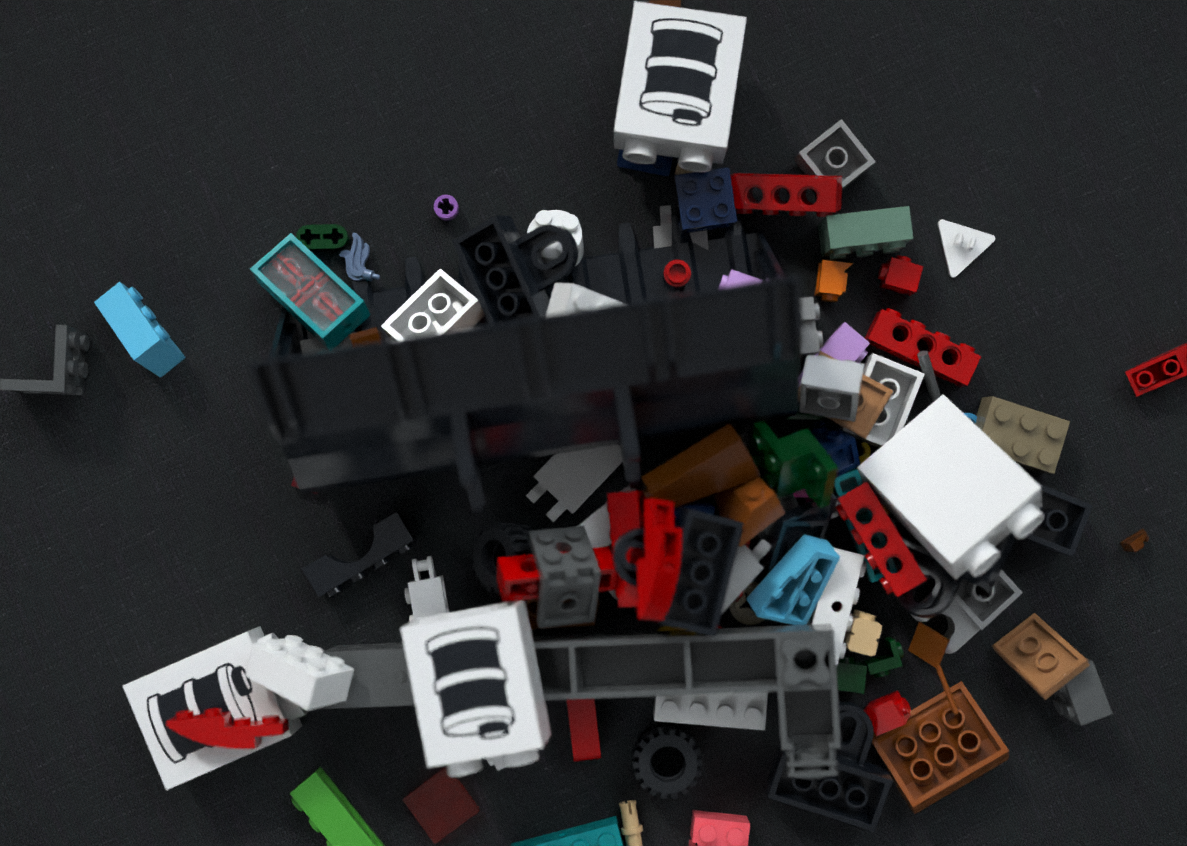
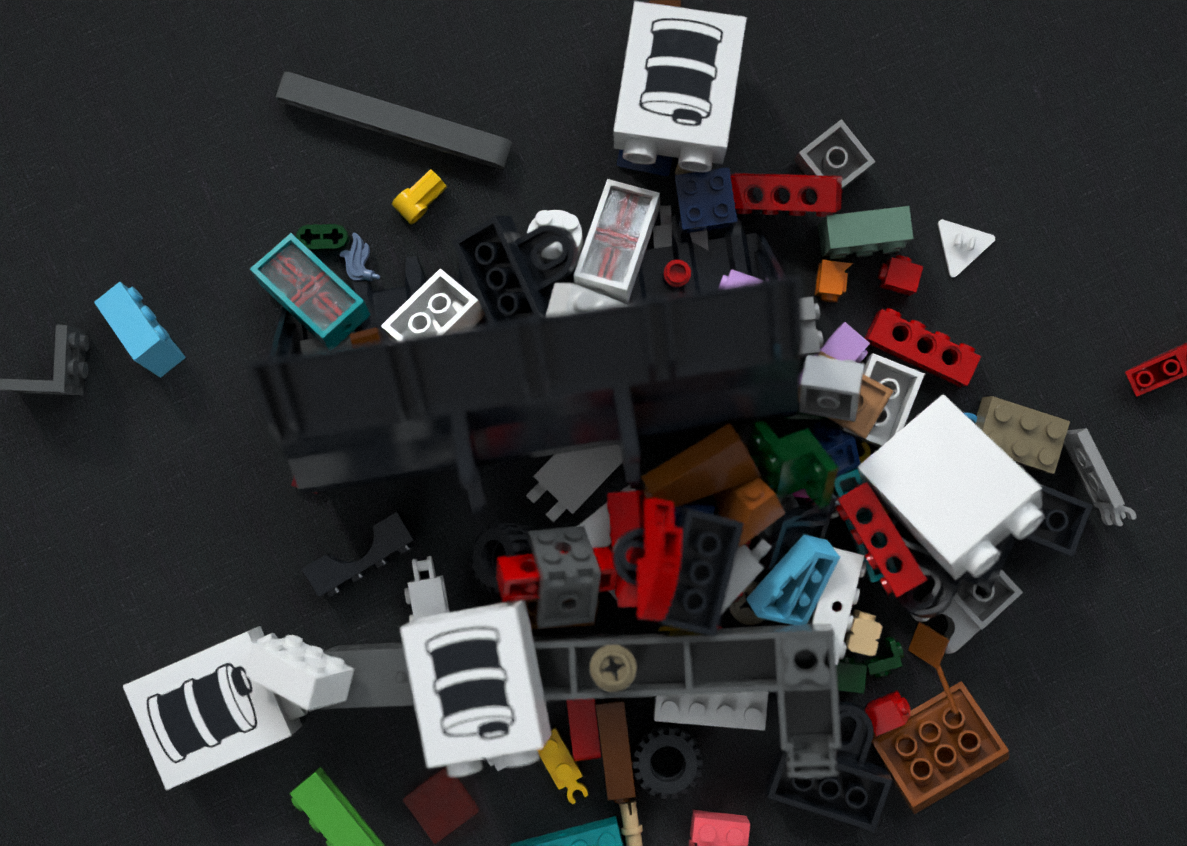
red slope [167,708,289,749] -> none
medium lavender bush [434,194,459,221] -> none
dark grey bar [917,351,941,403] -> none
medium nougat tile [992,613,1090,700] -> none
dark grey brick [1053,658,1113,726] -> none
reddish brown tile [1120,529,1149,552] -> none
none -> dark grey beam [275,71,512,169]
none -> yellow piece [392,169,447,224]
none -> yellow plate [537,727,588,804]
none -> brick [574,179,660,303]
none -> dark tan gear [590,645,636,691]
none -> reddish brown slope [596,697,635,803]
none -> light grey tile [1064,428,1136,526]

